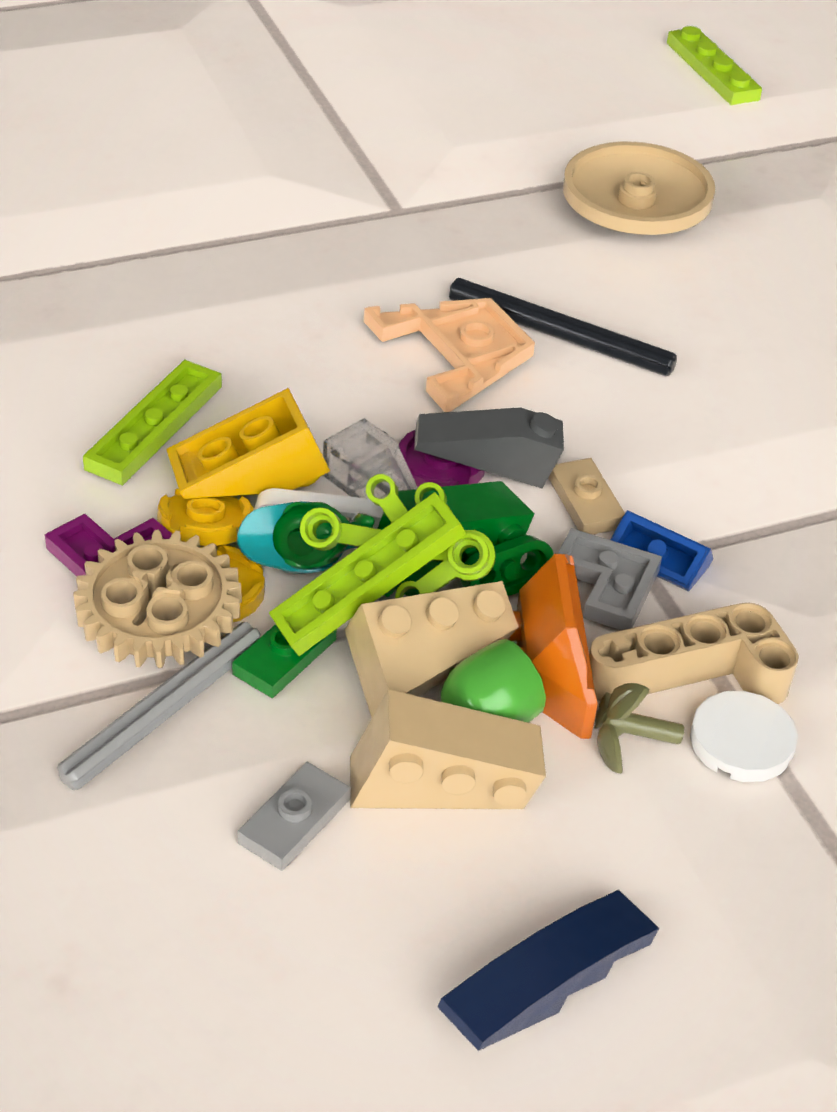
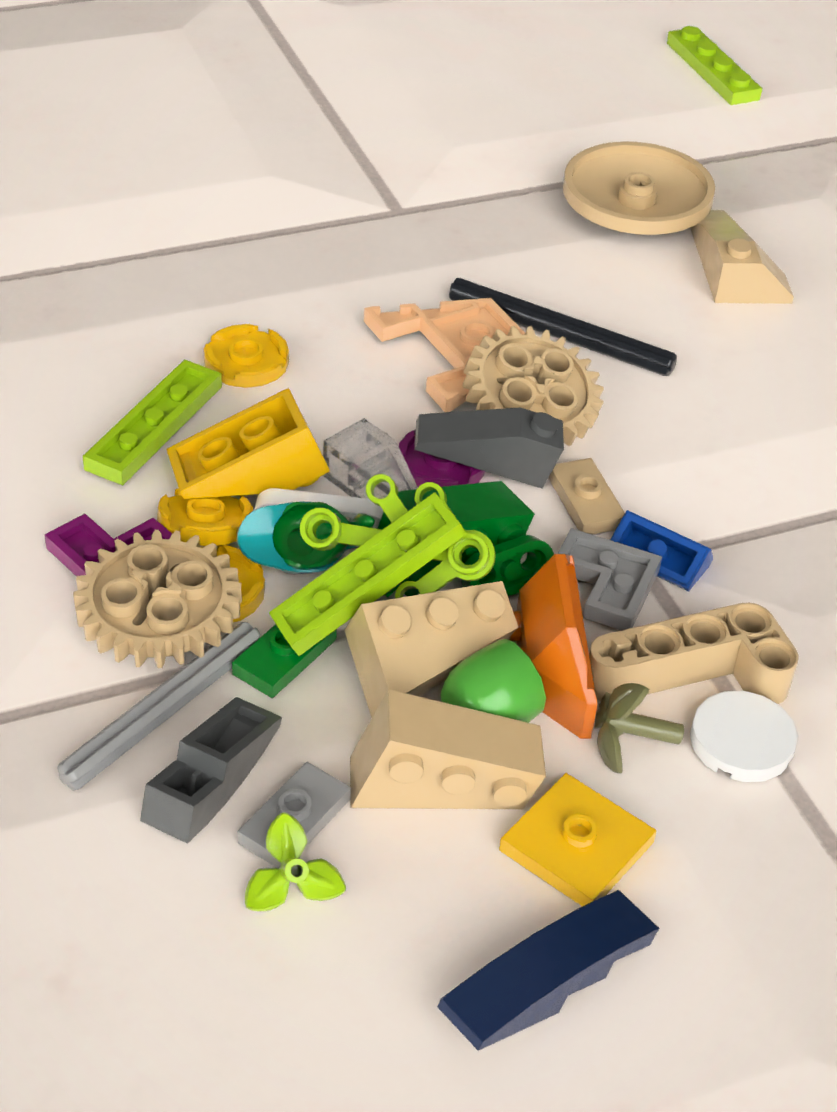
none -> dark grey slope [140,697,282,844]
none -> yellow tile [203,324,289,388]
none -> lime plant [245,812,346,912]
none -> tan gear [463,326,604,446]
none -> yellow plate [499,773,657,906]
none -> tan wedge [690,210,794,304]

